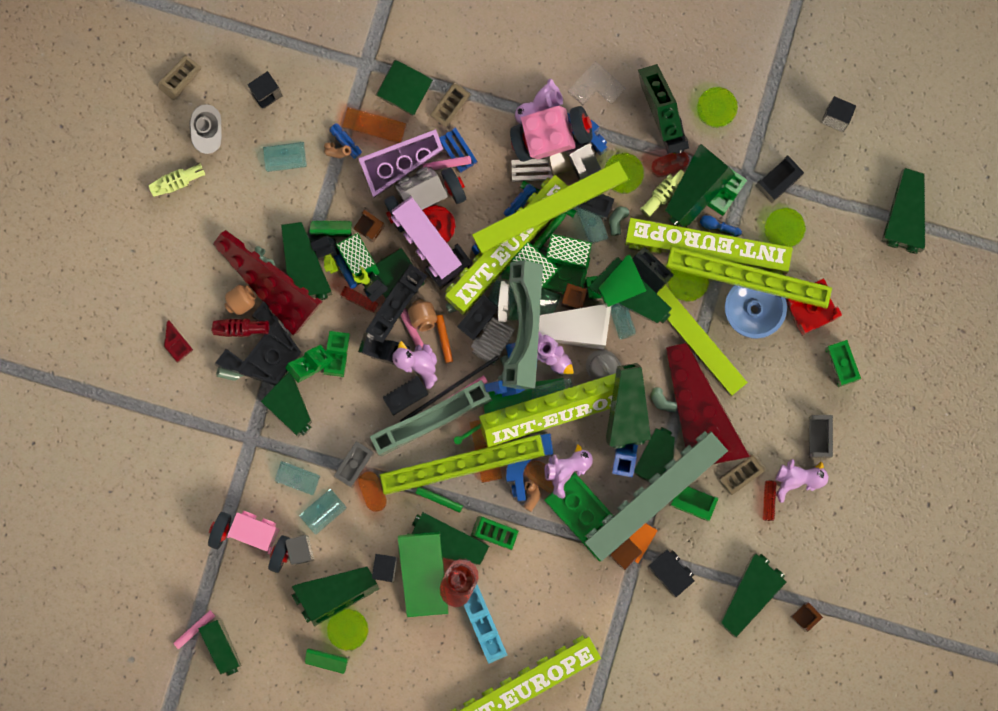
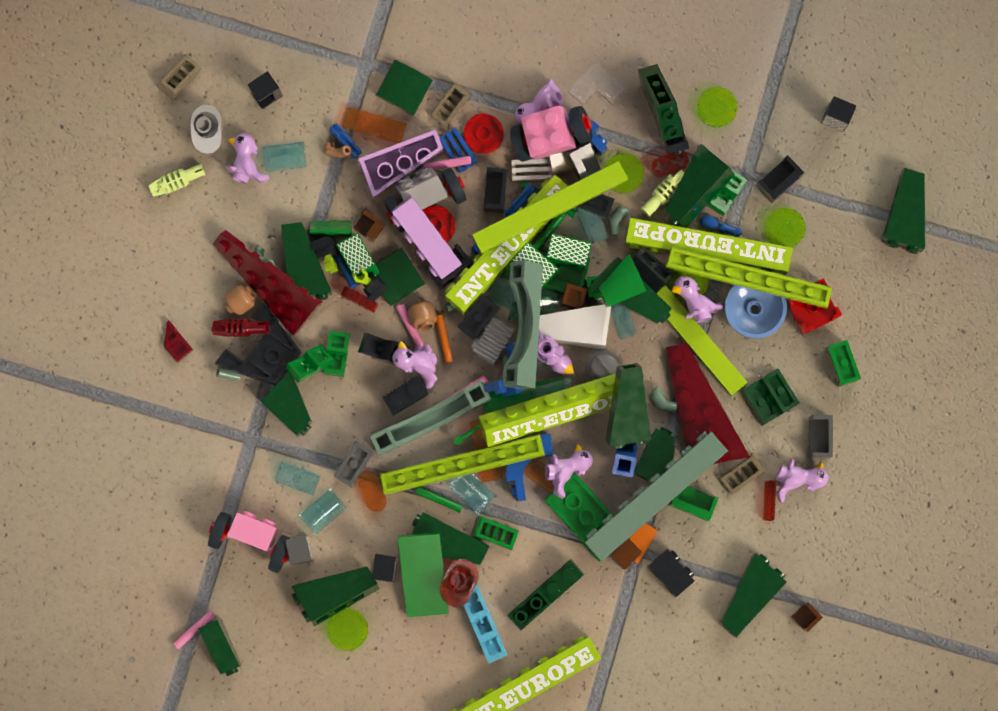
green slope [305,648,349,674] -> none
black slope [365,264,427,343] -> none
black axle [400,356,499,422] -> none
white tile [498,281,510,322] -> none
medium nougat arm [523,480,541,512] -> none
none -> lavender animal [226,132,270,184]
none -> clear light blue slope [449,474,495,514]
none -> red tile [463,113,504,155]
none -> black panel [483,167,508,213]
none -> dark green slope [507,559,585,631]
none -> lavender animal [671,275,725,323]
none -> dark green slope [740,369,800,426]

